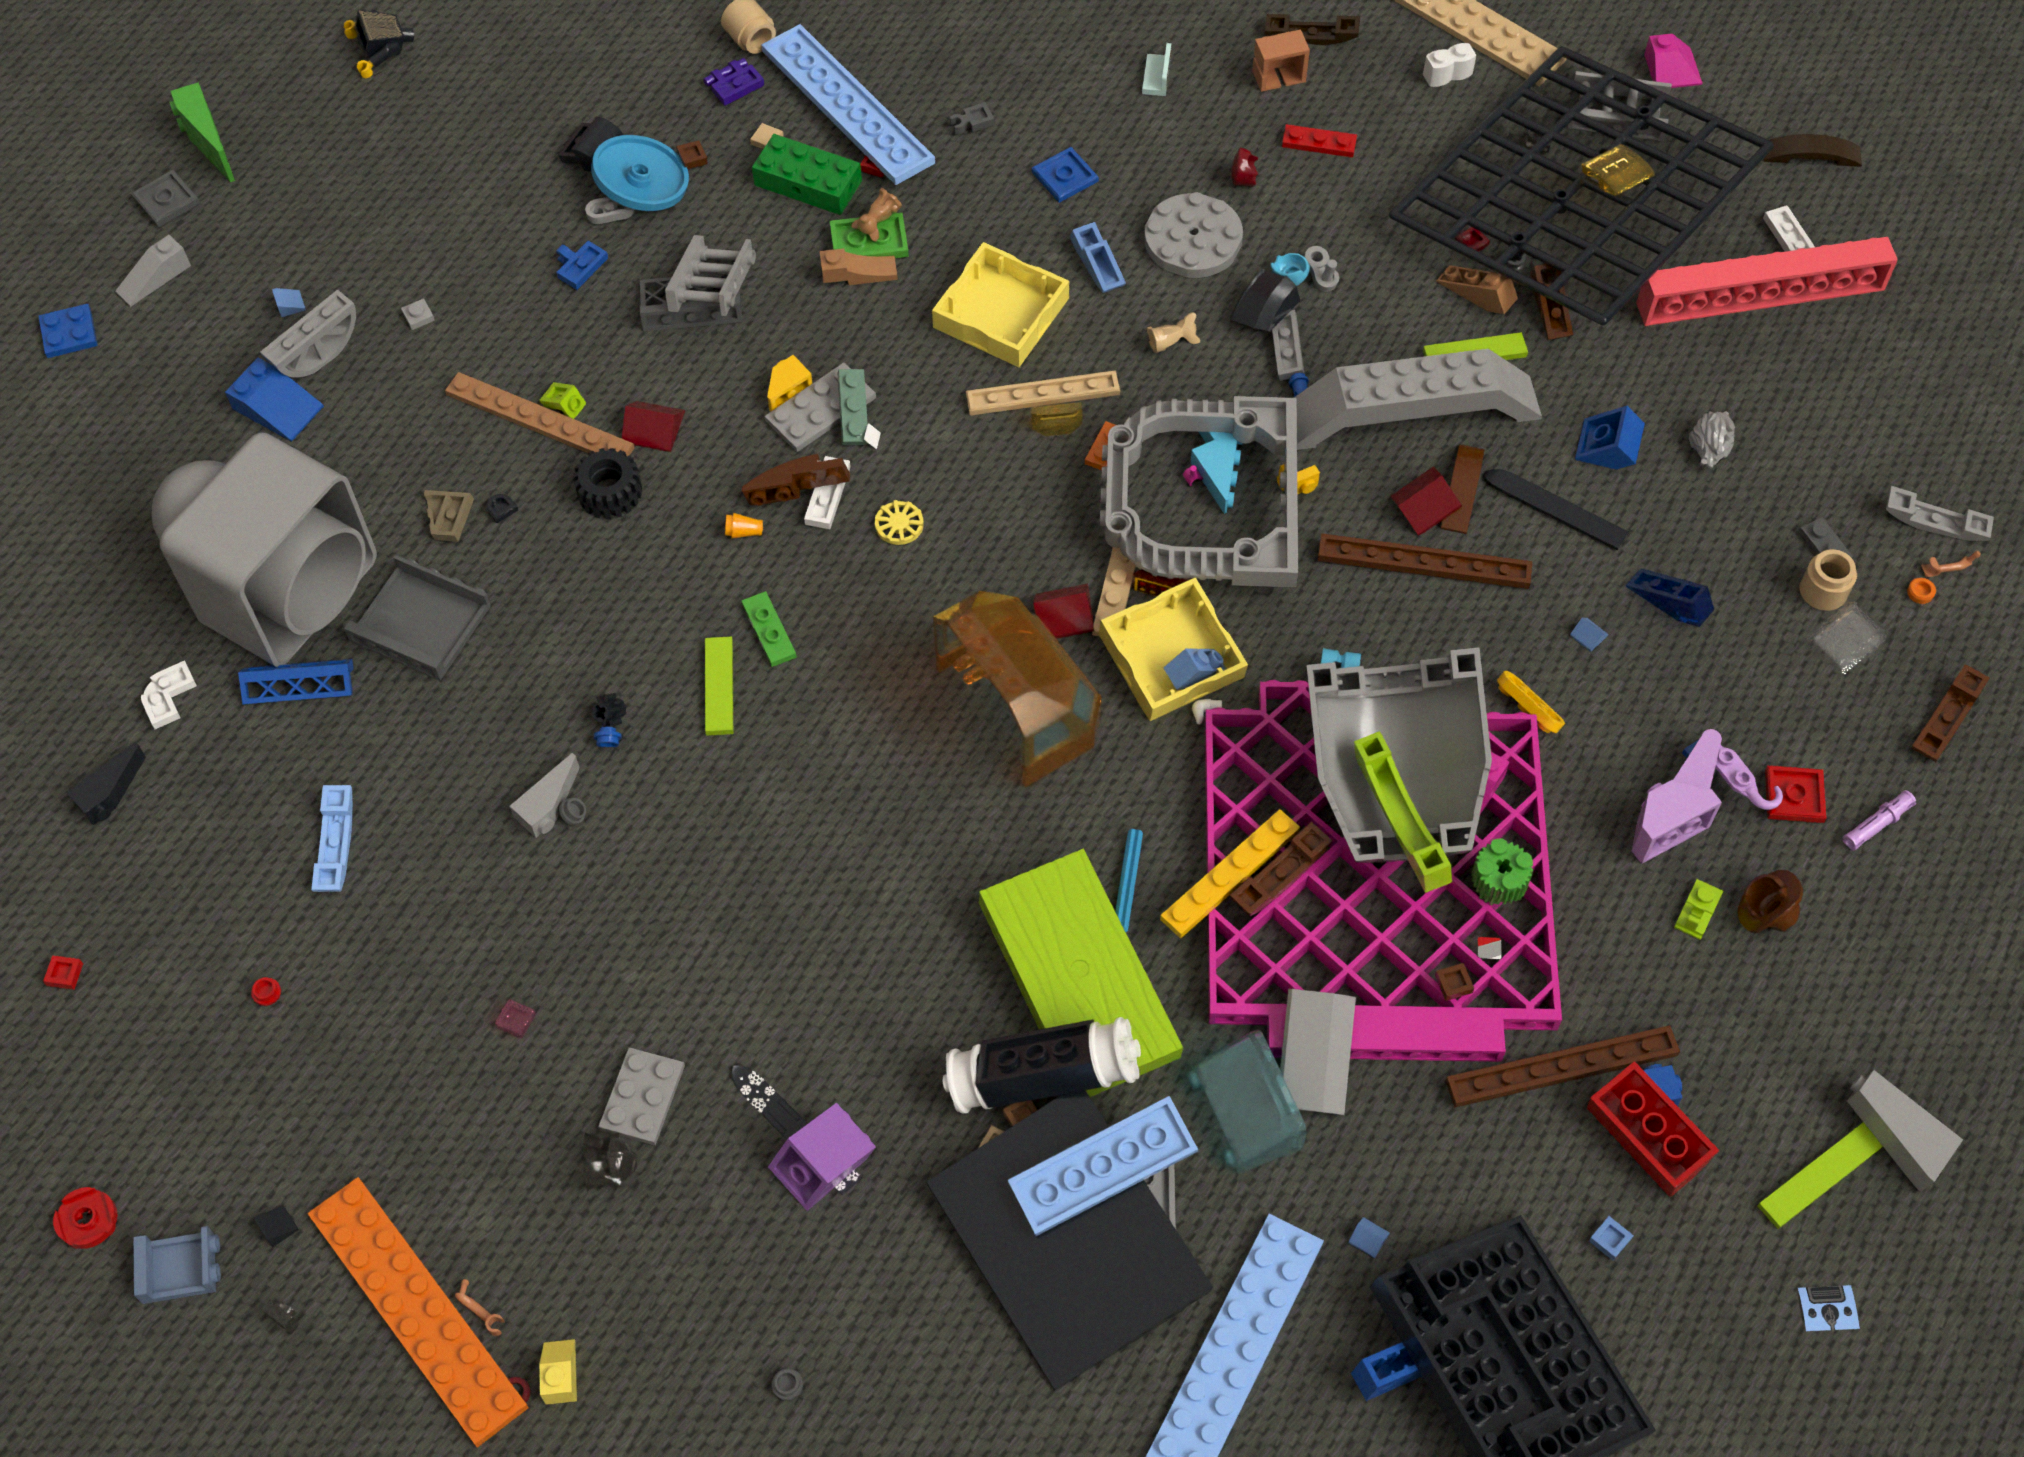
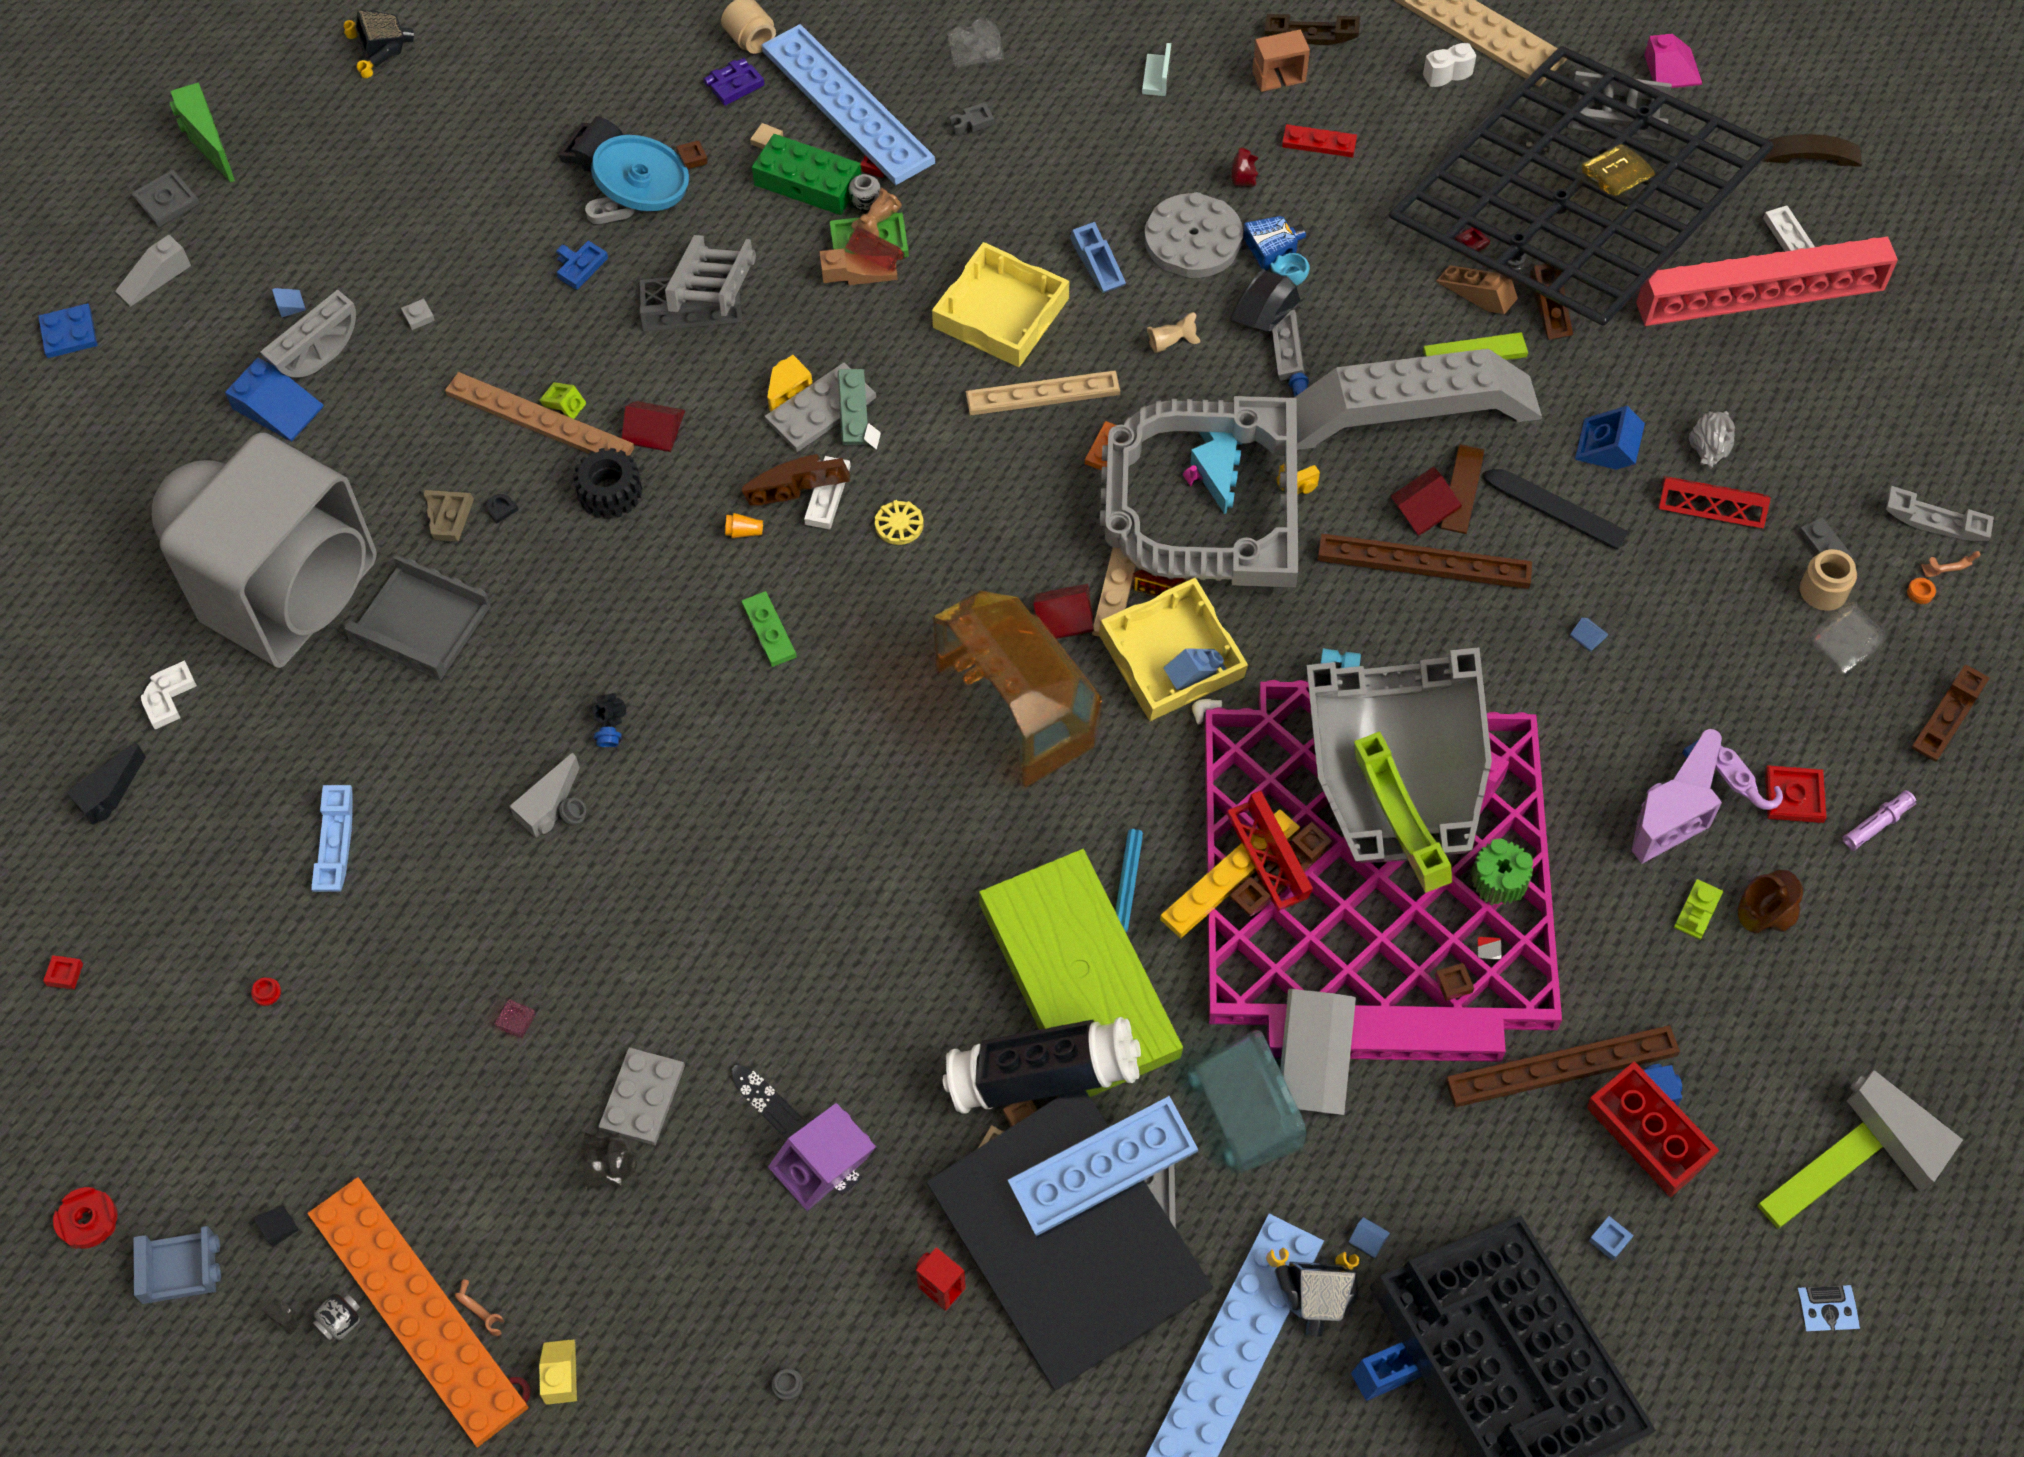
blue fence [238,659,353,704] -> none
lime tile [705,637,734,736] -> none
clear yellow slope [1030,402,1082,436] -> none
blue tile [1032,147,1099,203] -> none
light grey piece [1304,246,1339,292] -> none
yellow plate [1497,671,1565,733] -> none
clear blue slope [1626,568,1715,627] -> none
none -> head [313,1294,360,1341]
none -> clear red hinge [845,226,905,272]
none -> light grey head [849,174,880,211]
none -> red brick [916,1247,966,1311]
none -> clear slope [947,17,1005,68]
none -> red fence [1226,790,1313,911]
none -> torso [1243,216,1306,271]
none -> black torso [1266,1248,1360,1337]
none -> red fence [1658,476,1771,528]

